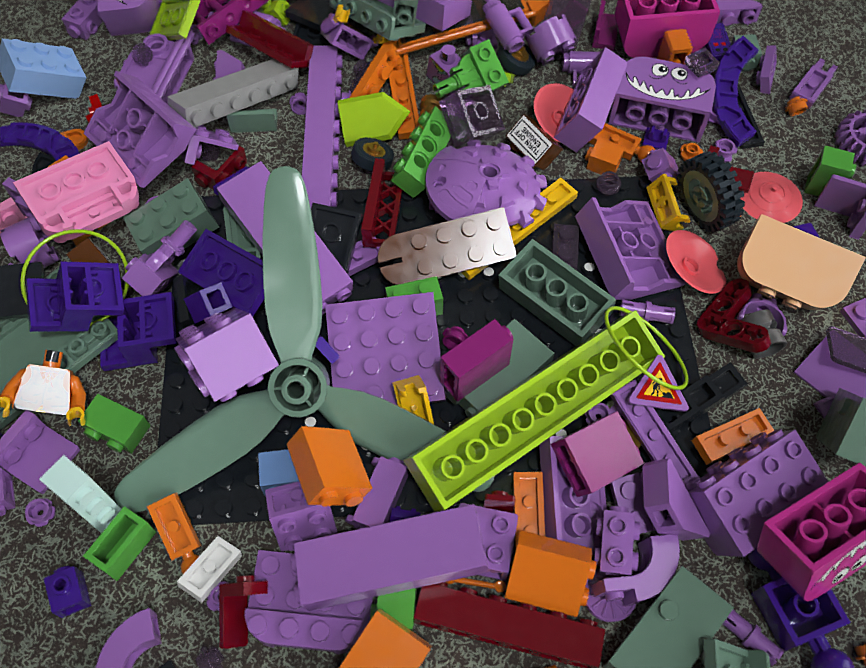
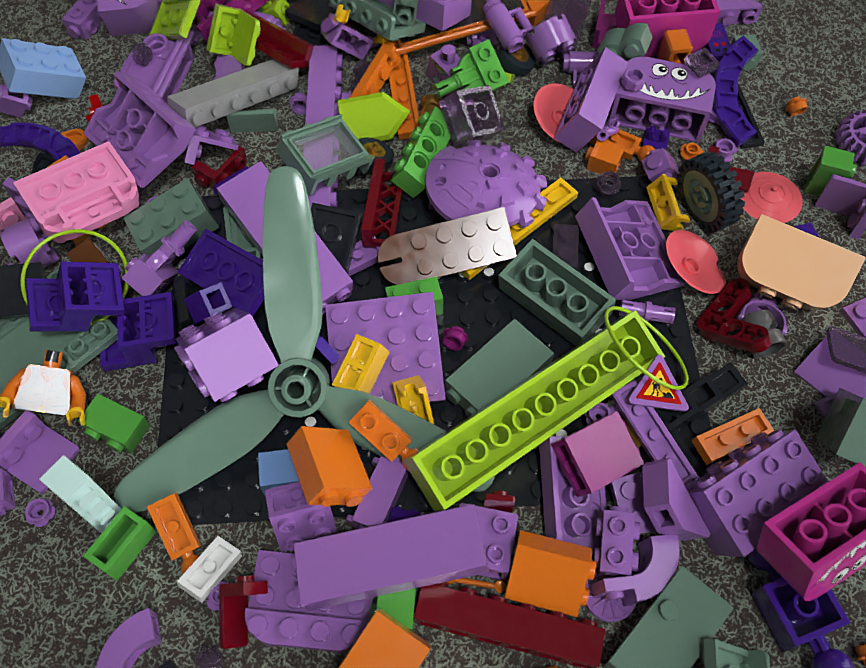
dark purple brick [44,566,92,618] -> none
clear purple plate [200,142,220,161] -> none
magenta brick [440,319,514,402] -> none
brick [506,114,563,170] -> none
orange plate [512,472,545,550] -> none
medium lavender pin [723,609,784,666] -> none
medium lavender plate [756,45,777,94] -> none
medium lavender hinge [790,58,838,109] -> none
none -> lime bracket [206,4,260,66]
none -> sand green window [276,114,375,196]
none -> yellow hinge [332,334,389,394]
none -> orange plate [348,399,418,471]
none -> medium lavender arm [597,118,621,141]
none -> sand green brick [598,23,652,60]
none -> medium lavender tile [621,67,647,91]

